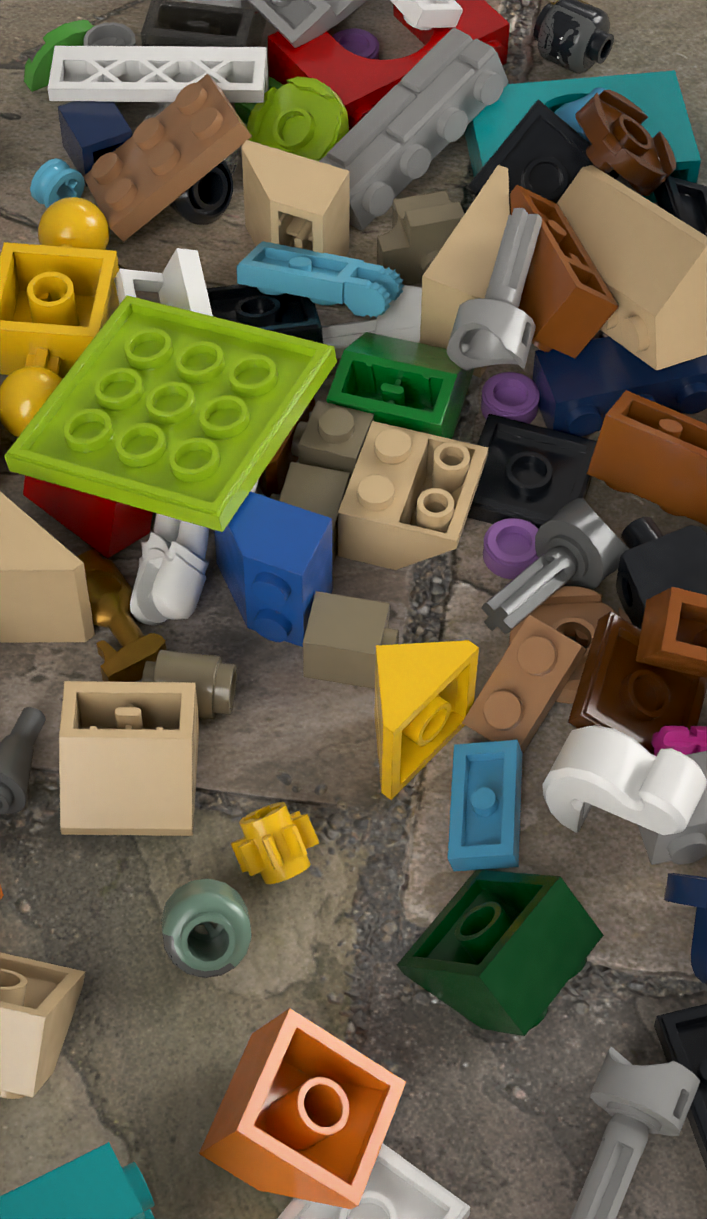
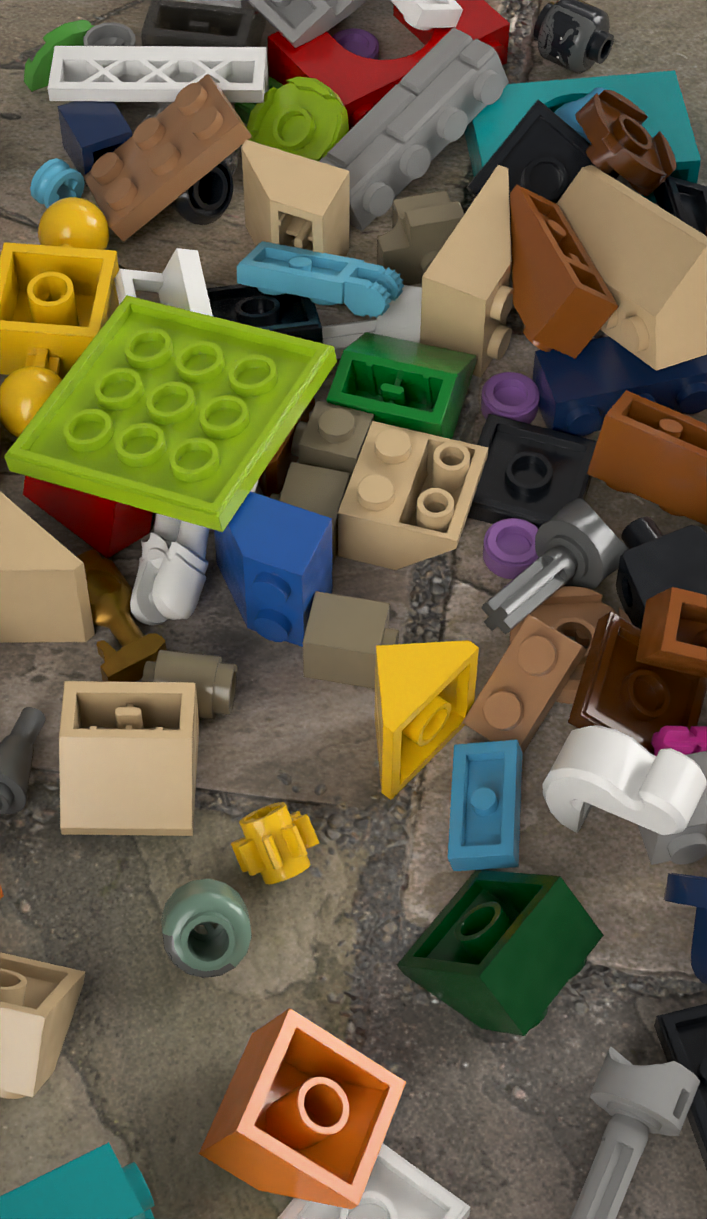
light grey piece [446,208,543,371] -> none

